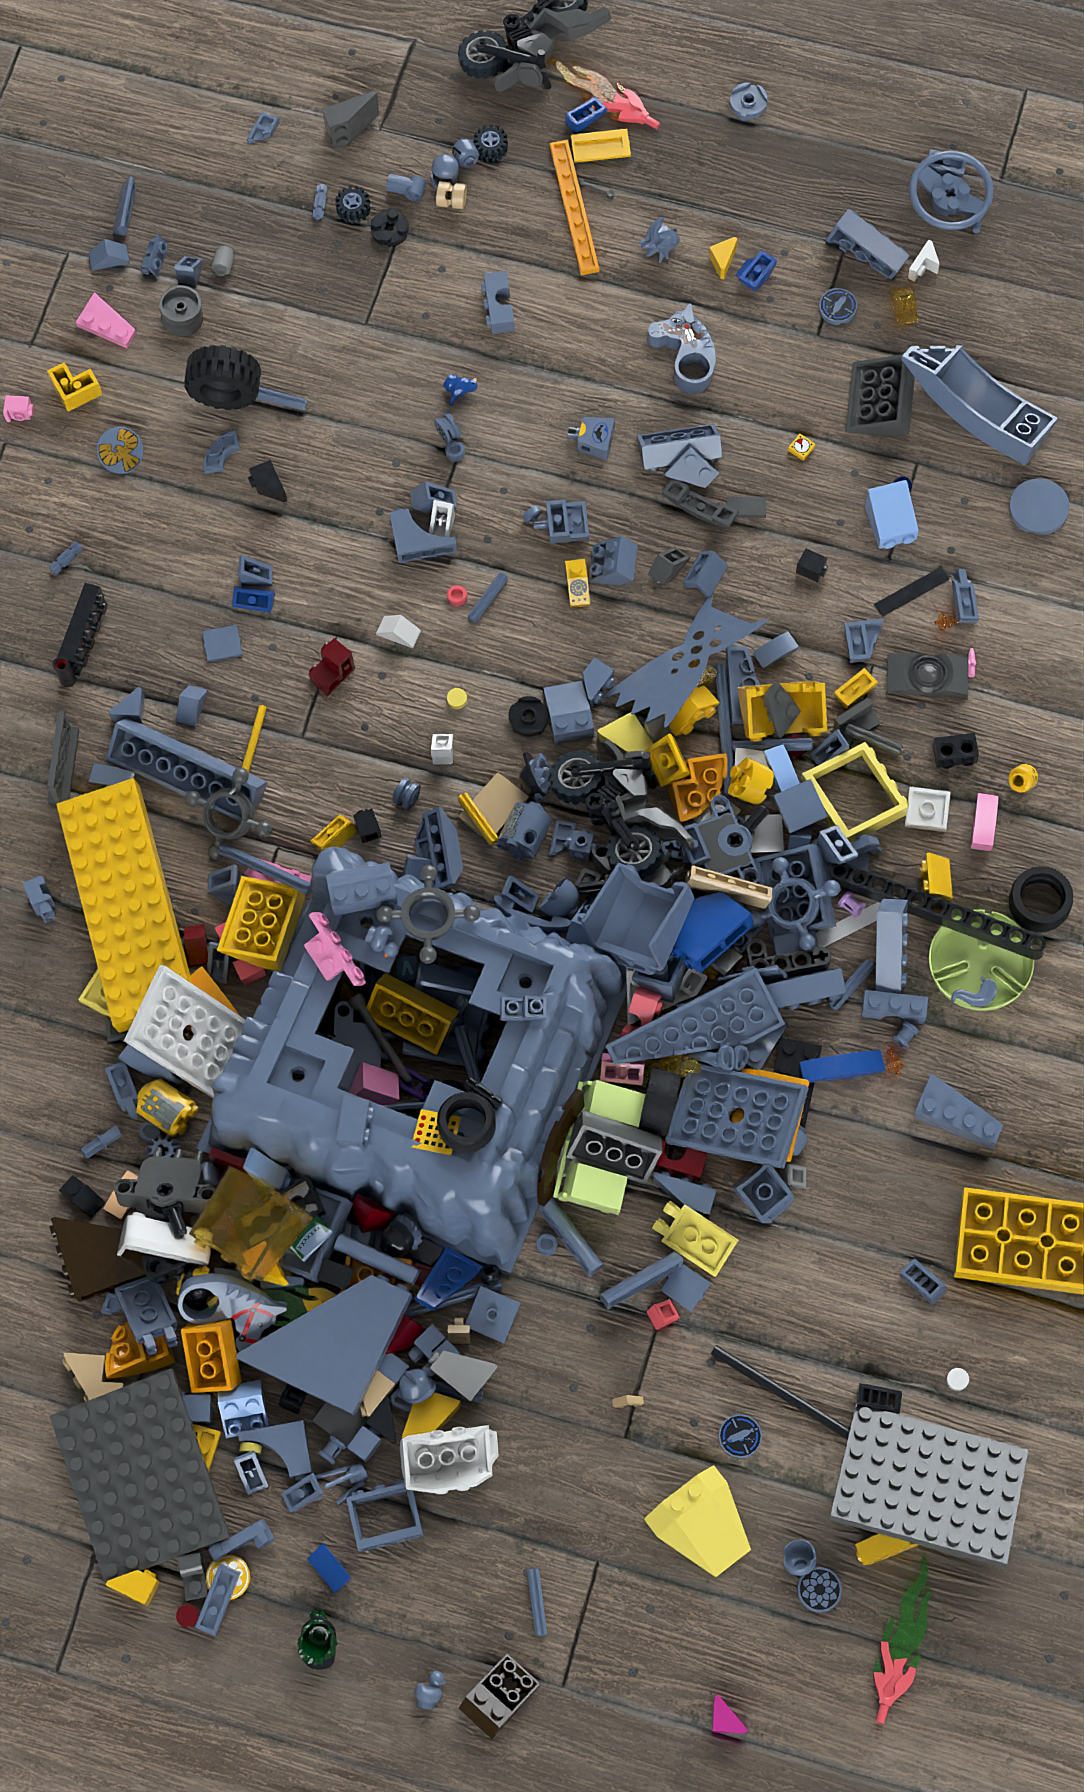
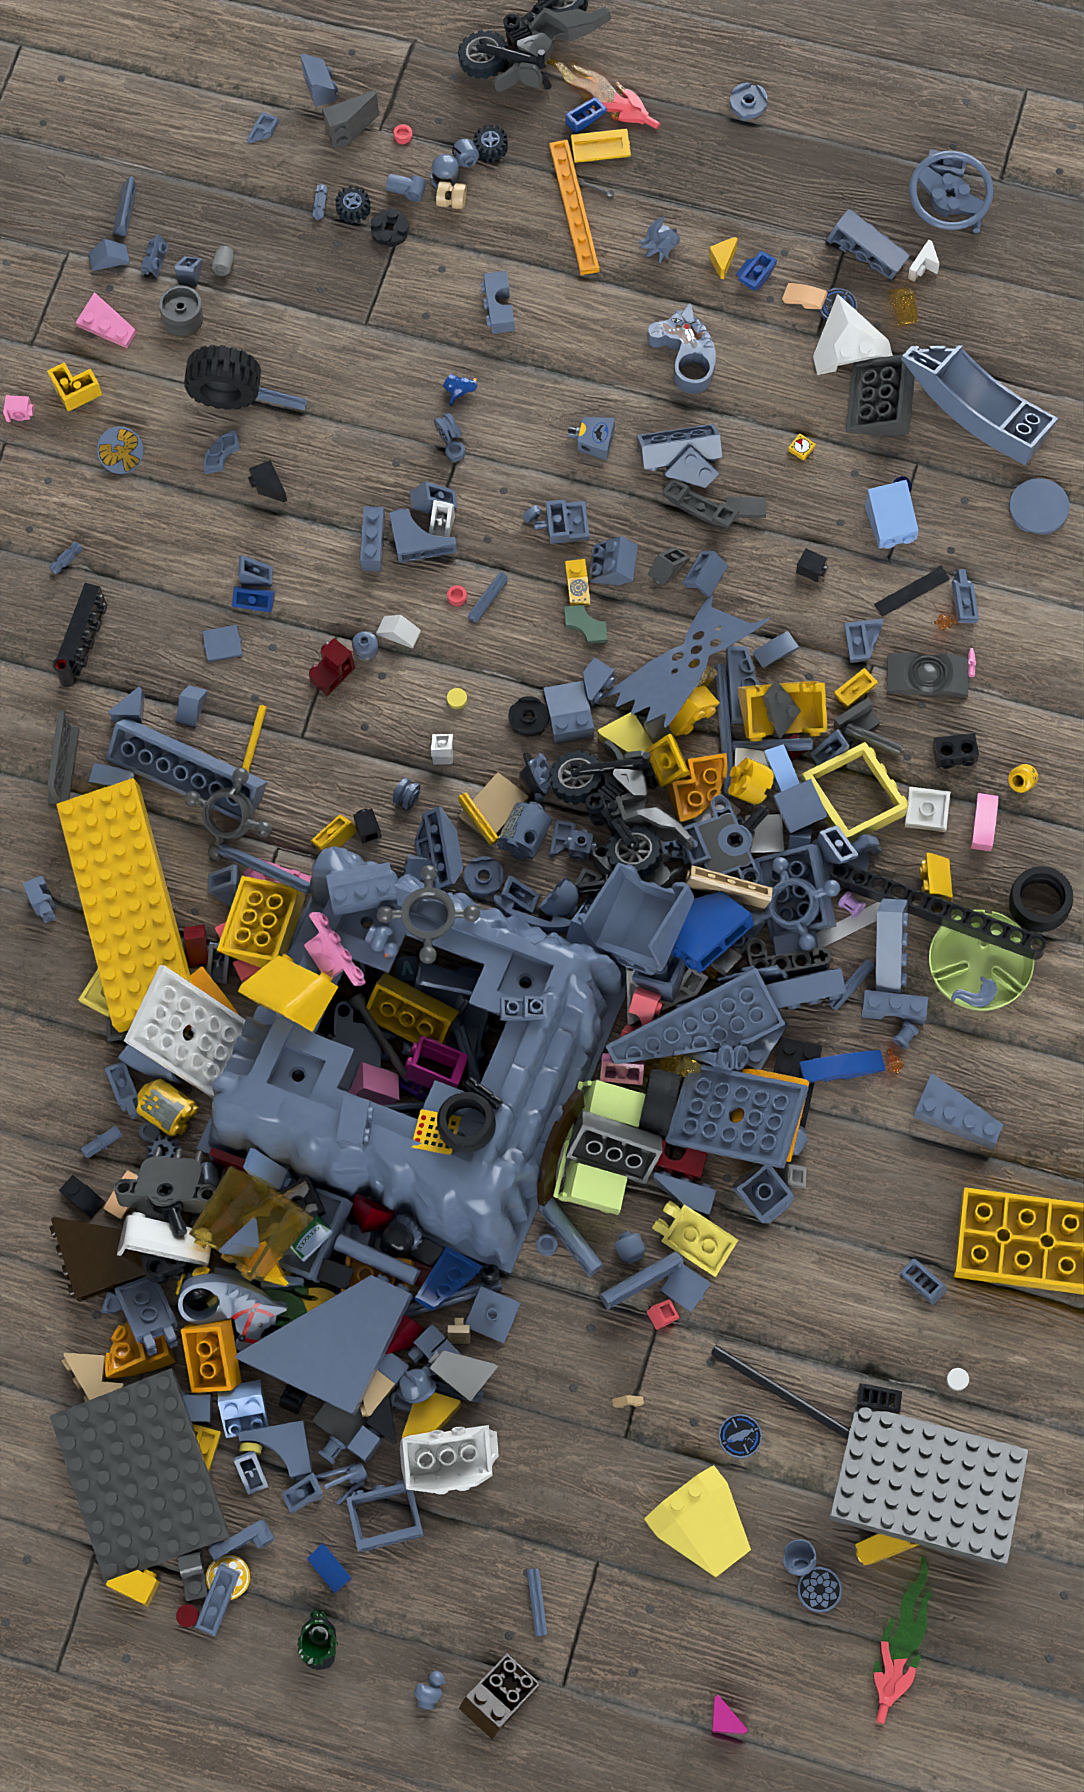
none -> sand blue slope [219,1218,260,1258]
none -> yellow windscreen [238,953,338,1032]
none -> sand blue slope [300,54,338,107]
none -> sand blue head [352,631,379,661]
none -> sand blue brick [360,506,385,571]
none -> coral tile [393,124,413,144]
none -> dark pink window [404,1035,469,1089]
none -> sand blue tile [463,856,504,897]
none -> sand green tile [564,605,608,644]
none -> sand blue head [615,1230,646,1264]
none -> light nougat slope [782,283,828,309]
none -> white wedge [813,294,893,375]

